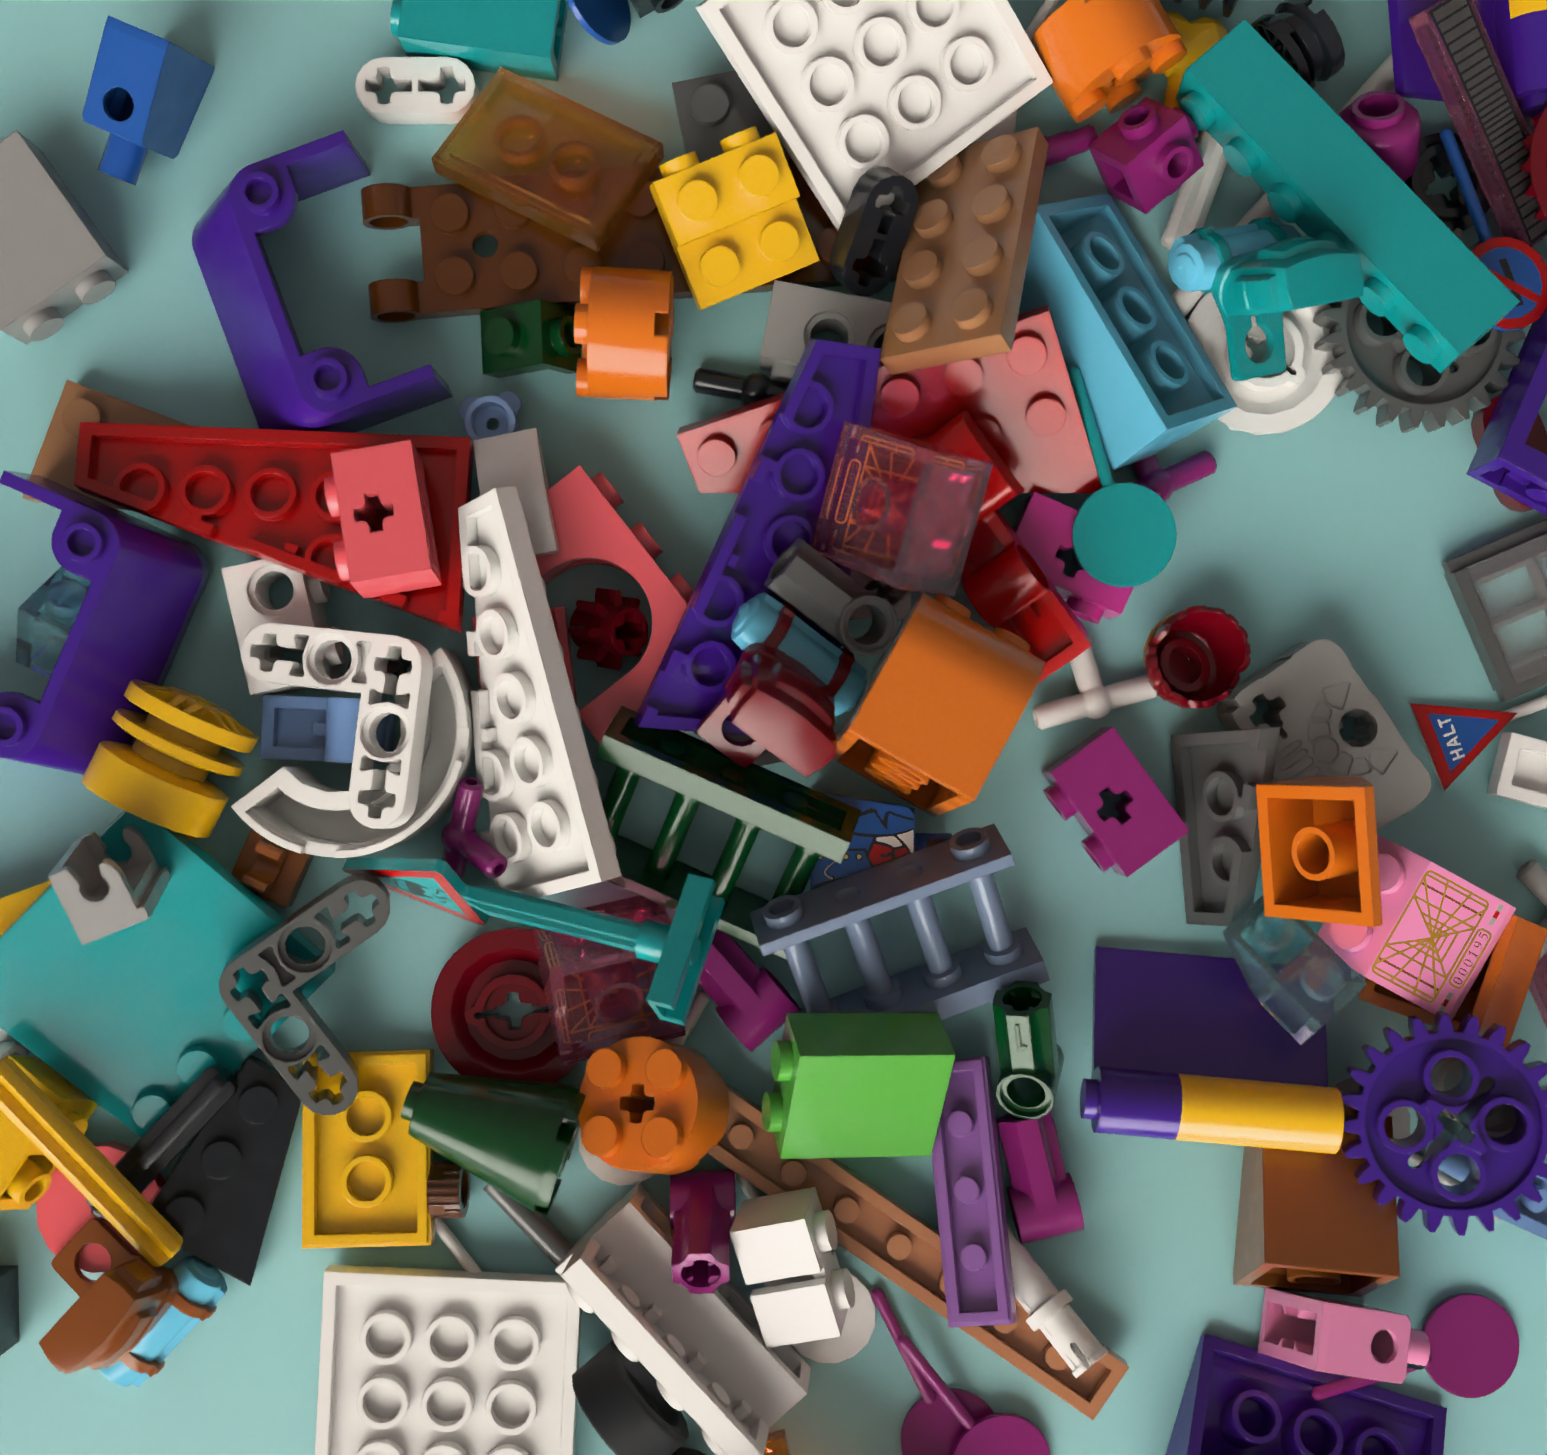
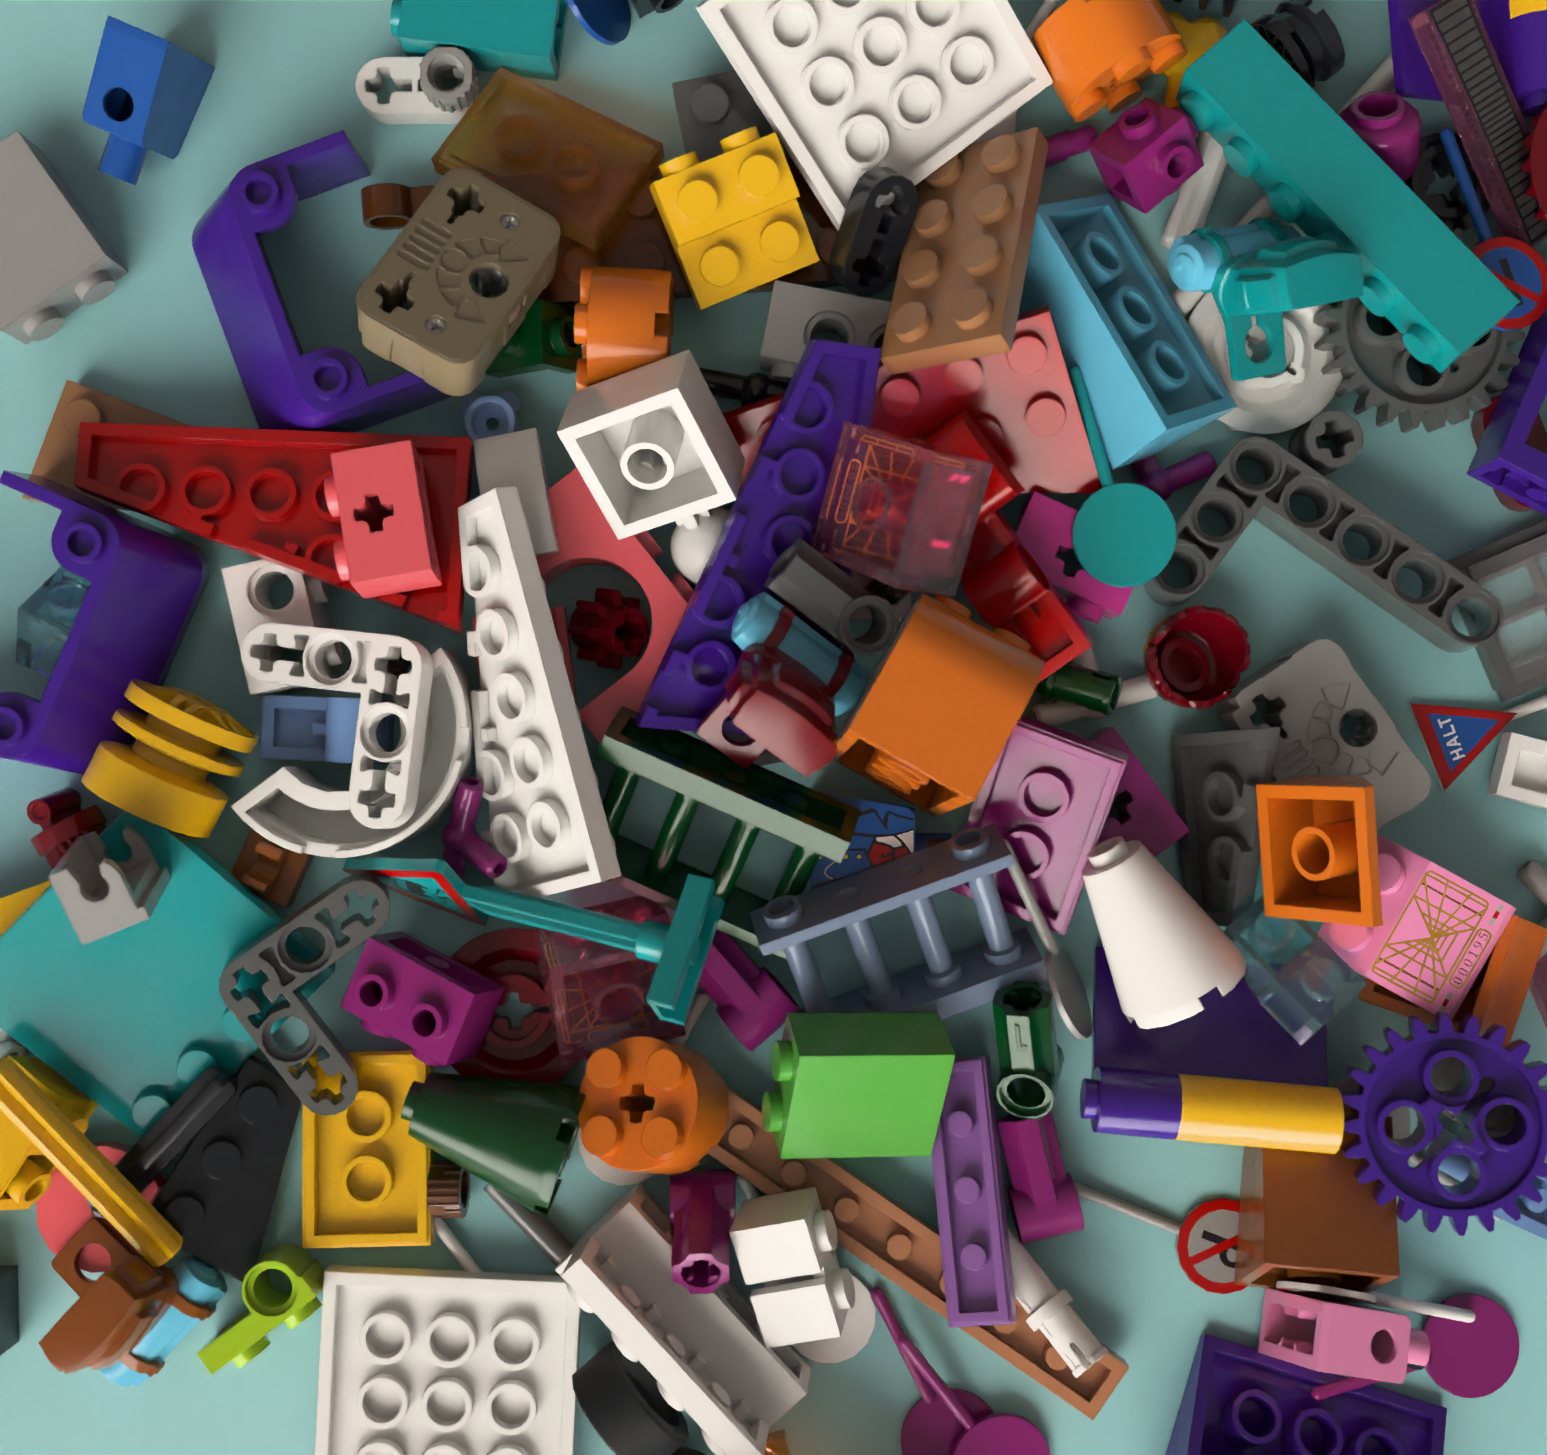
none -> dark red piece [27,787,107,870]
none -> lime plate [197,1244,325,1375]
none -> magenta brick [340,931,505,1067]
none -> dark tan axle [356,168,561,396]
none -> light grey axle [419,46,480,113]
none -> white brick [557,349,746,585]
none -> tile [949,715,1131,936]
none -> light grey piece [1003,839,1092,1040]
none -> dark green axle [1034,662,1123,716]
none -> light grey piece [1073,1181,1247,1294]
none -> white cone [1082,836,1247,1029]
none -> dark grey beam [1143,436,1503,653]
none -> white piece [1276,1281,1476,1323]
none -> dark grey bush [1288,410,1364,476]

